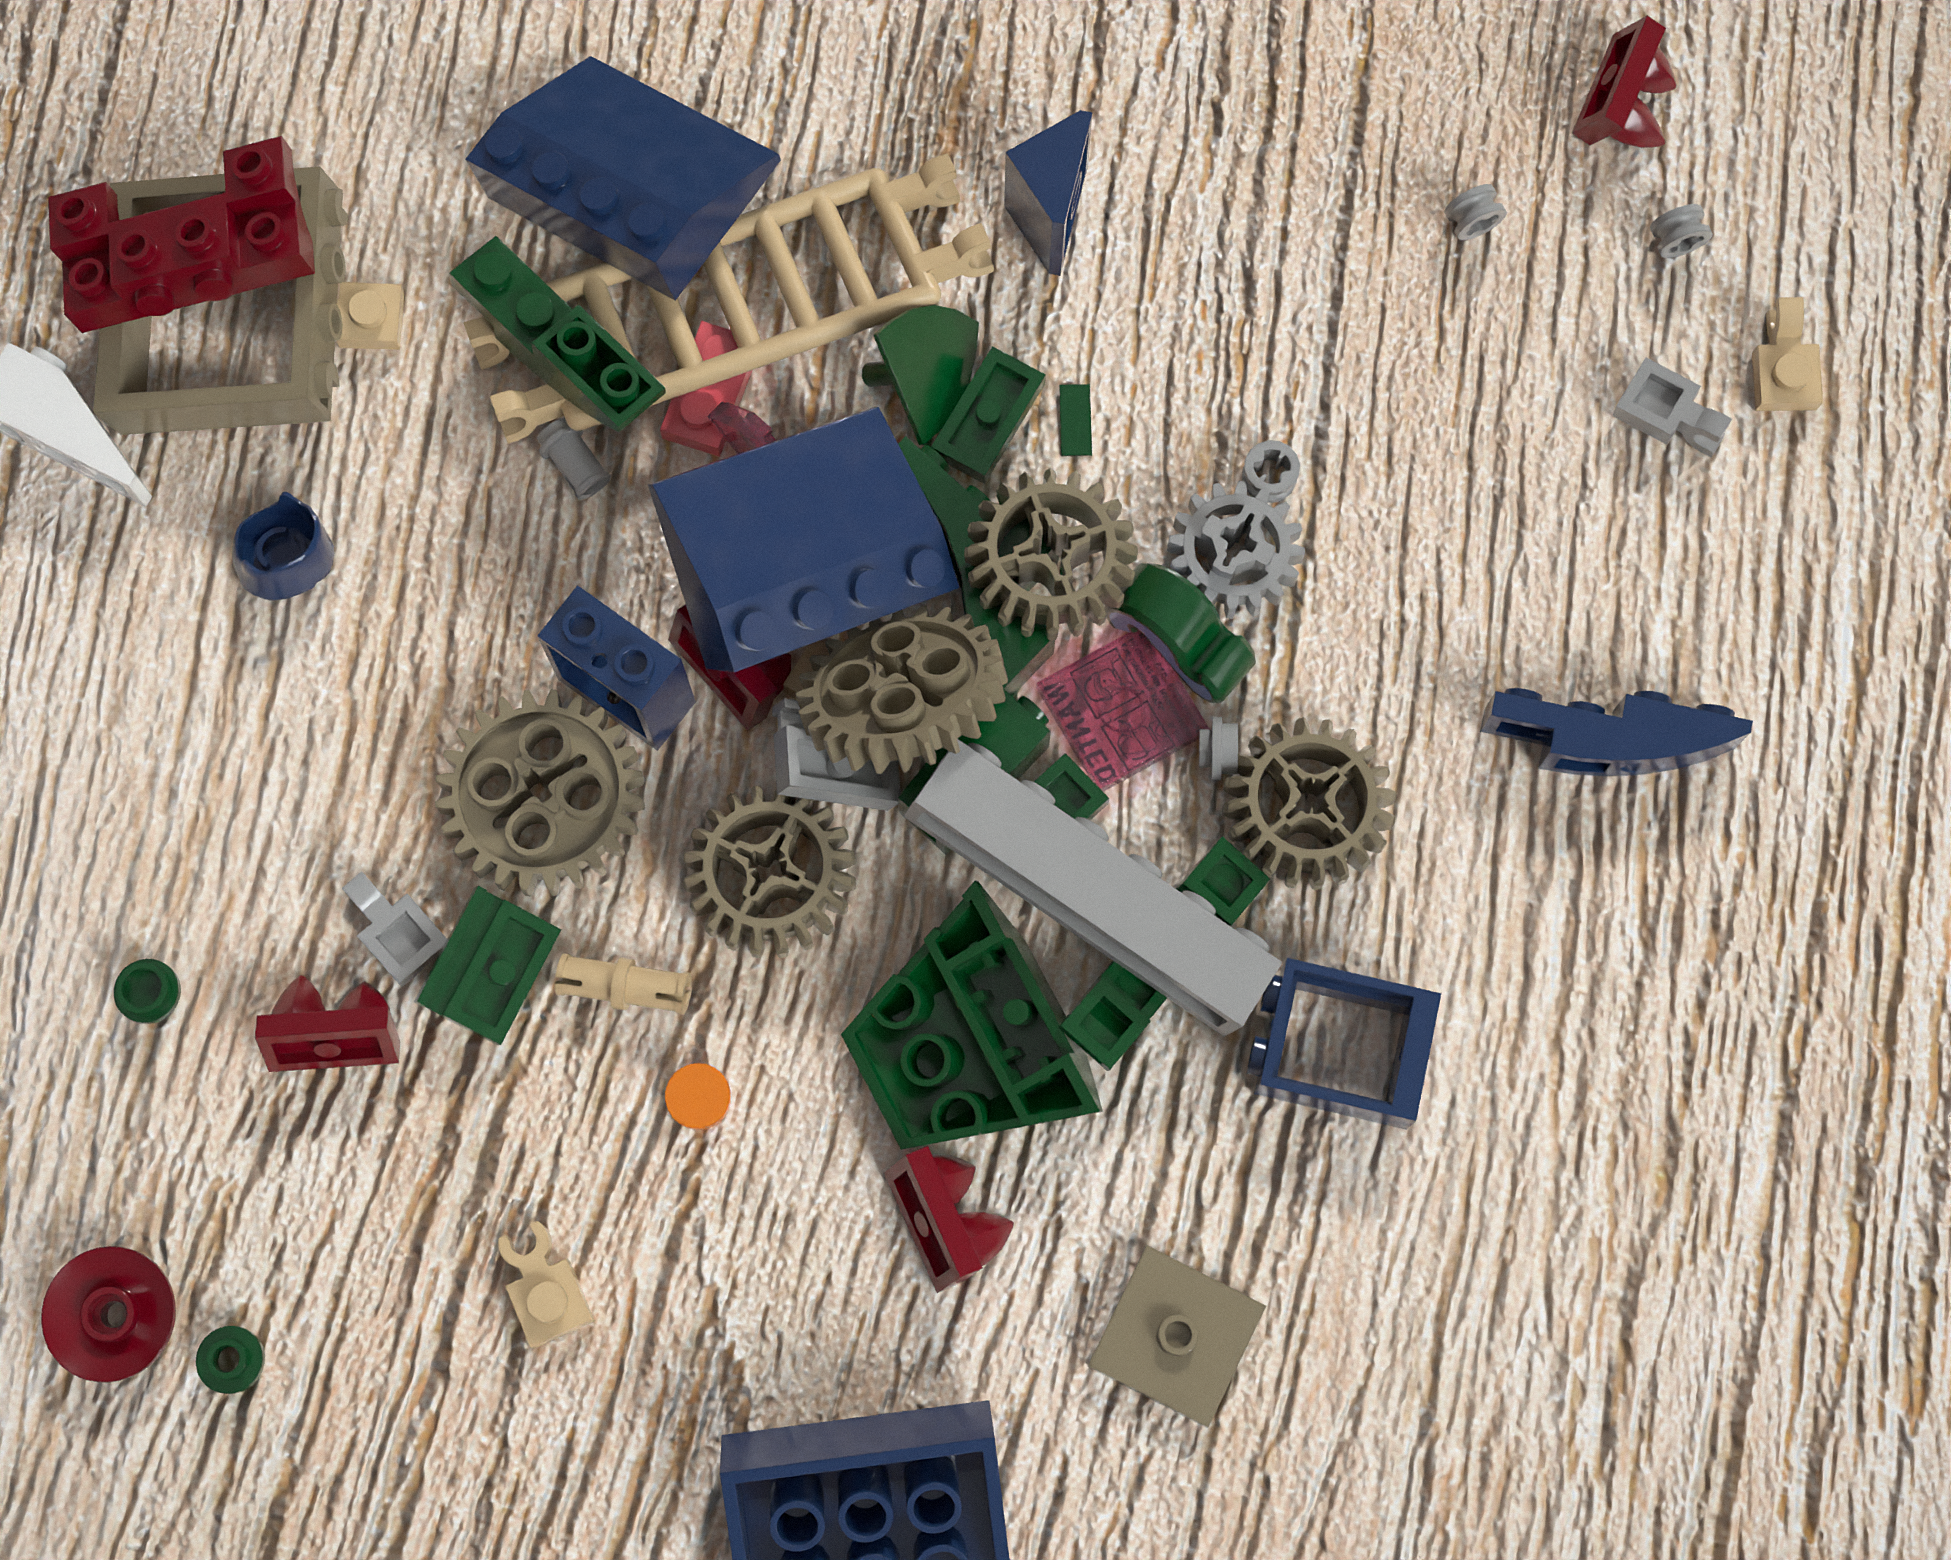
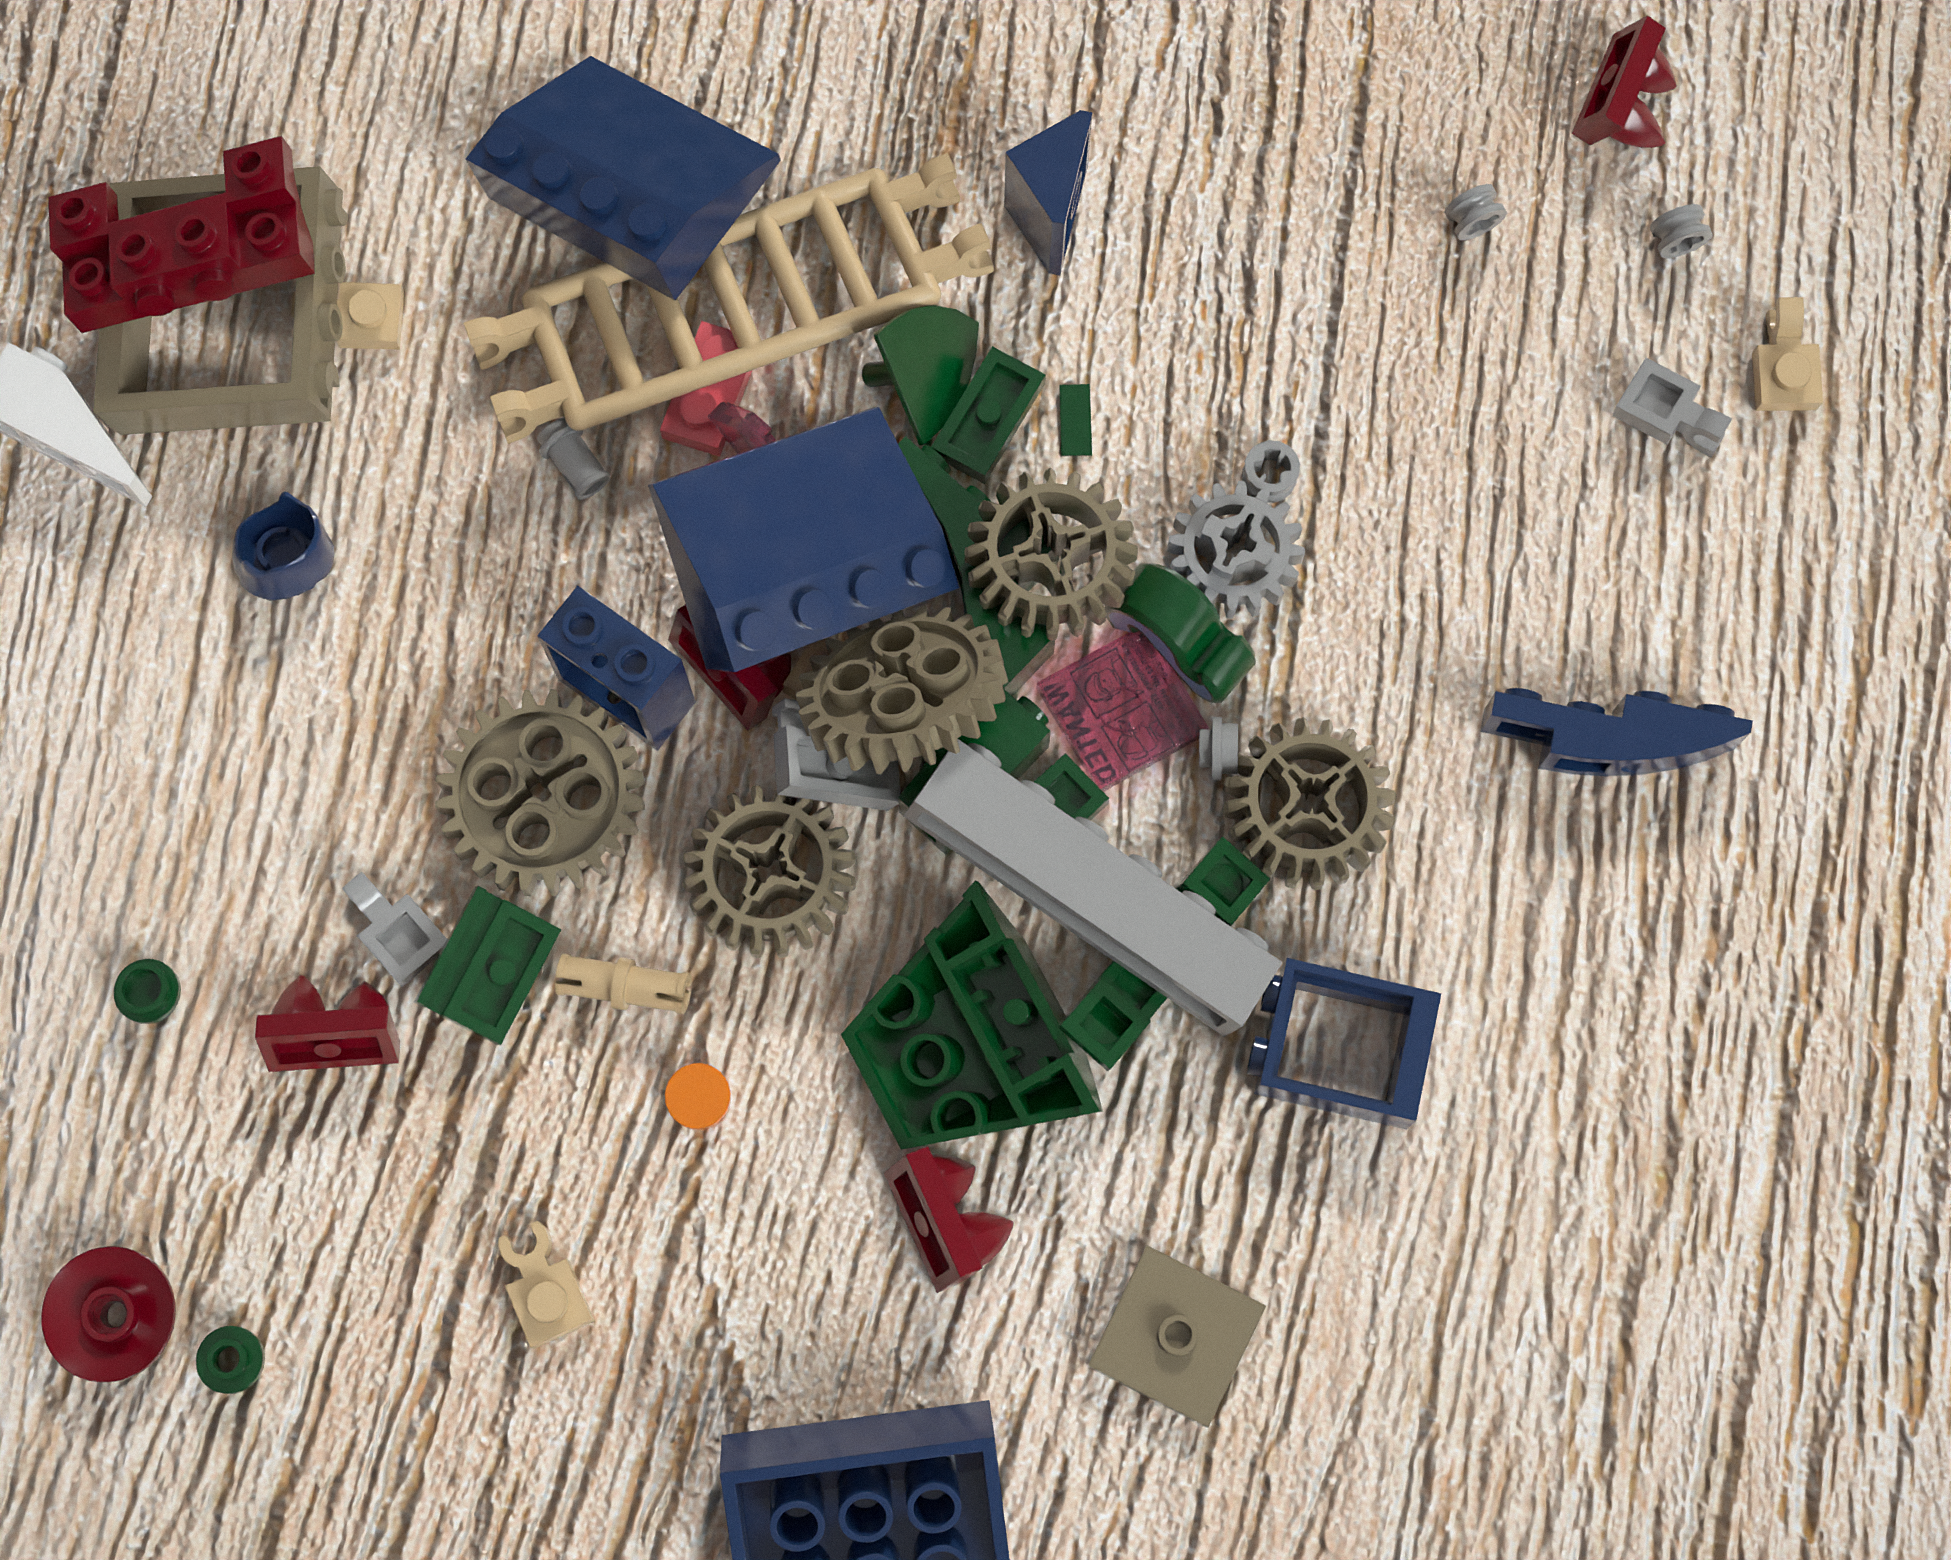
dark green slope [449,236,666,432] -> none

